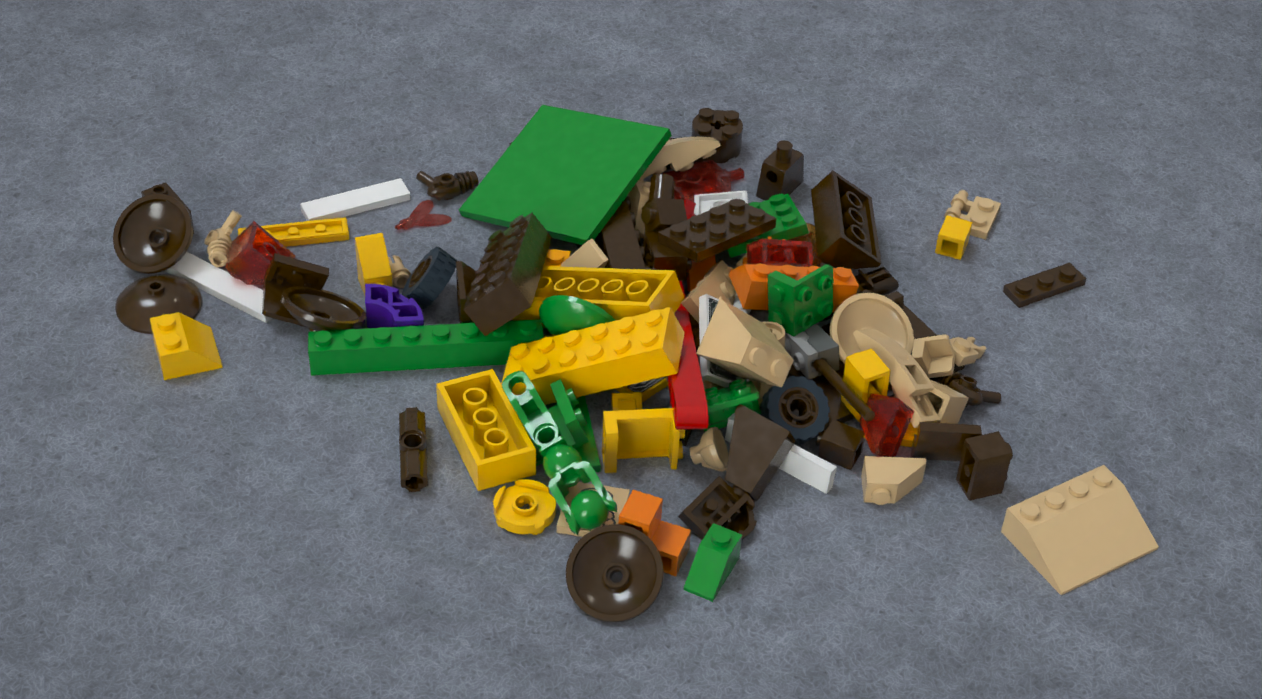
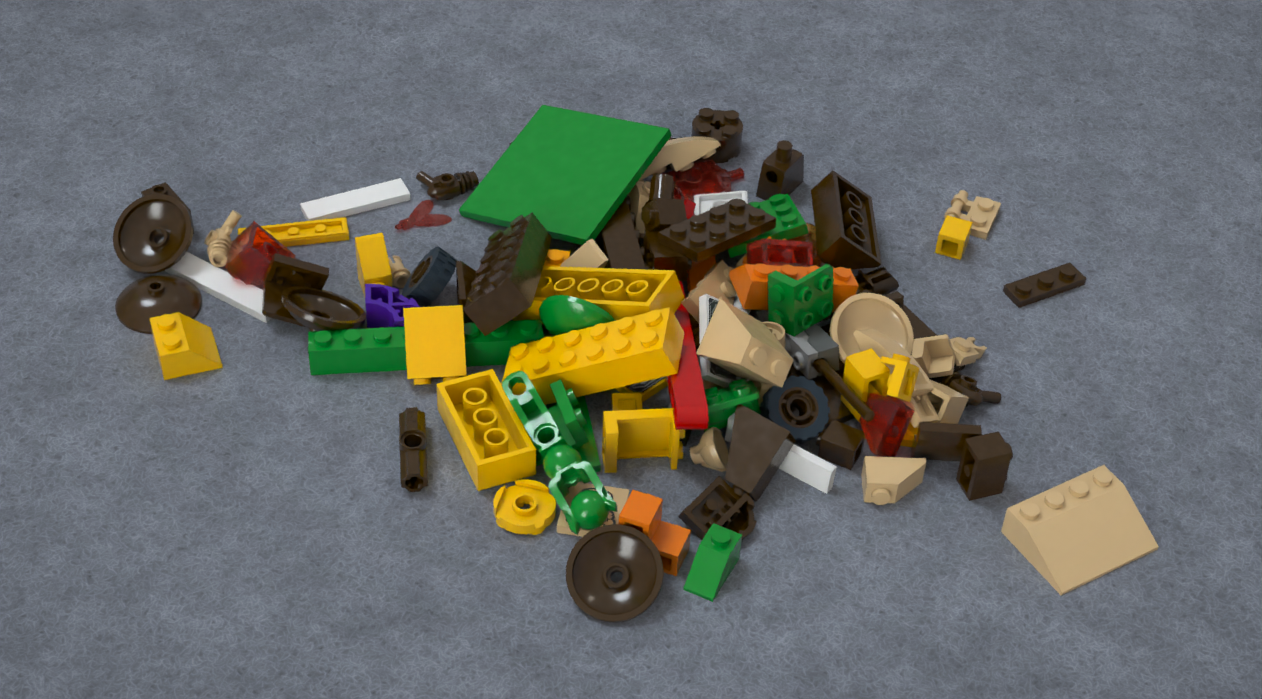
none -> yellow panel [403,305,467,385]
none -> yellow bracket [880,353,920,403]

